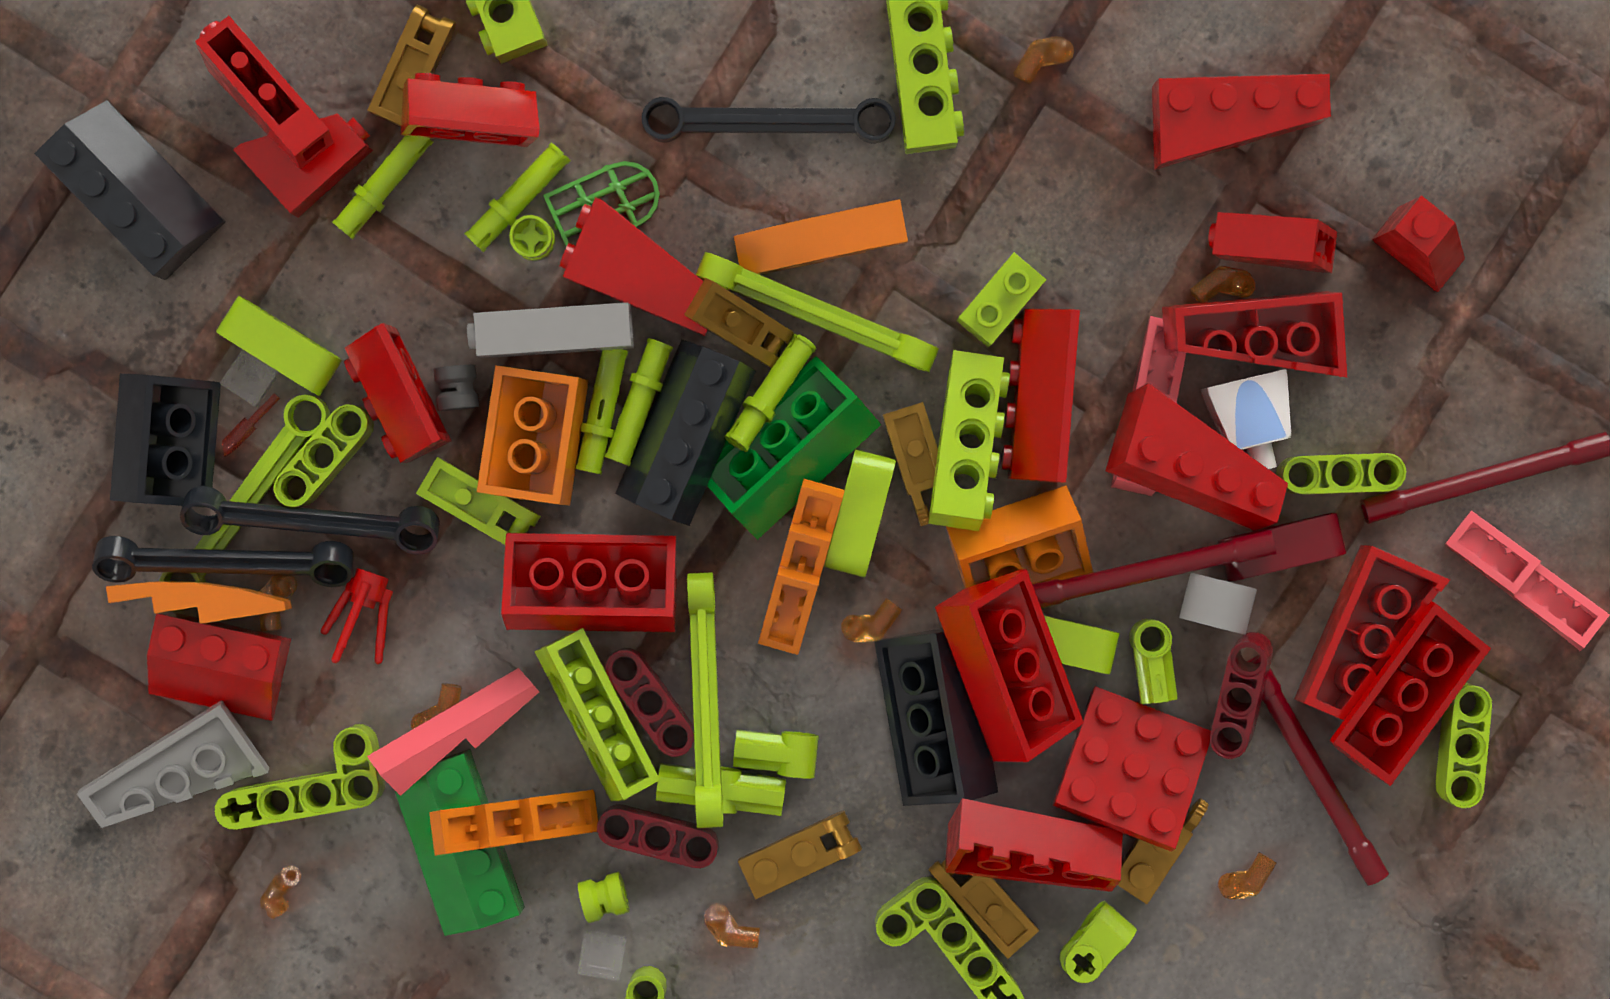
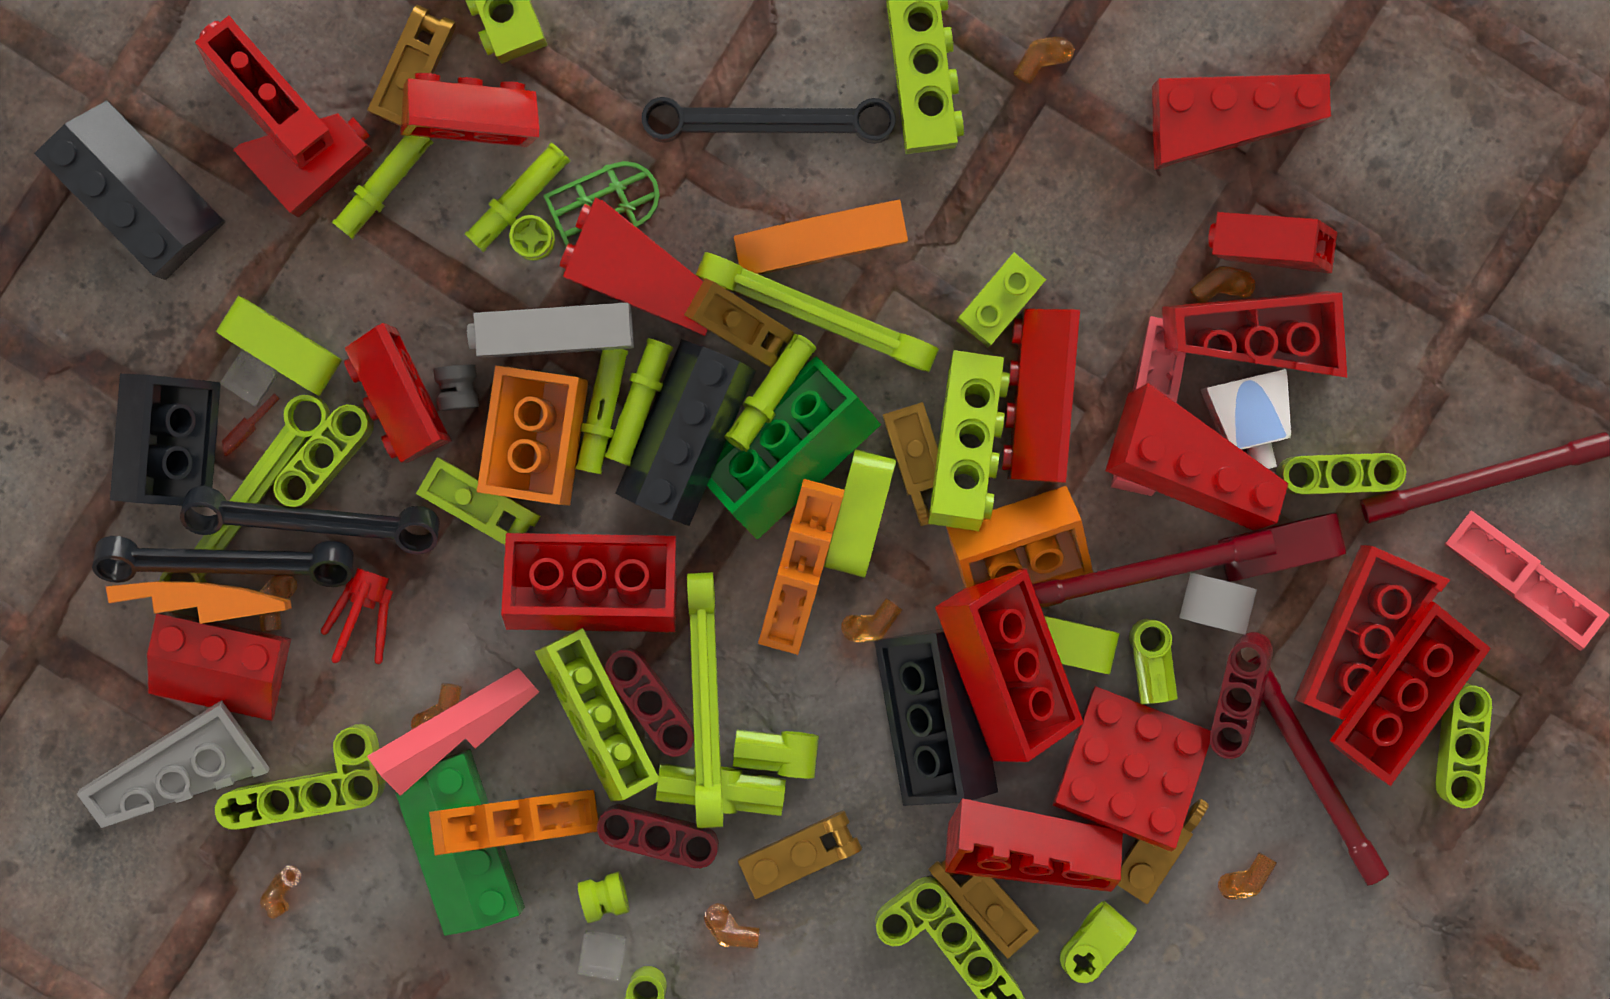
red slope [1372,195,1465,292] -> none

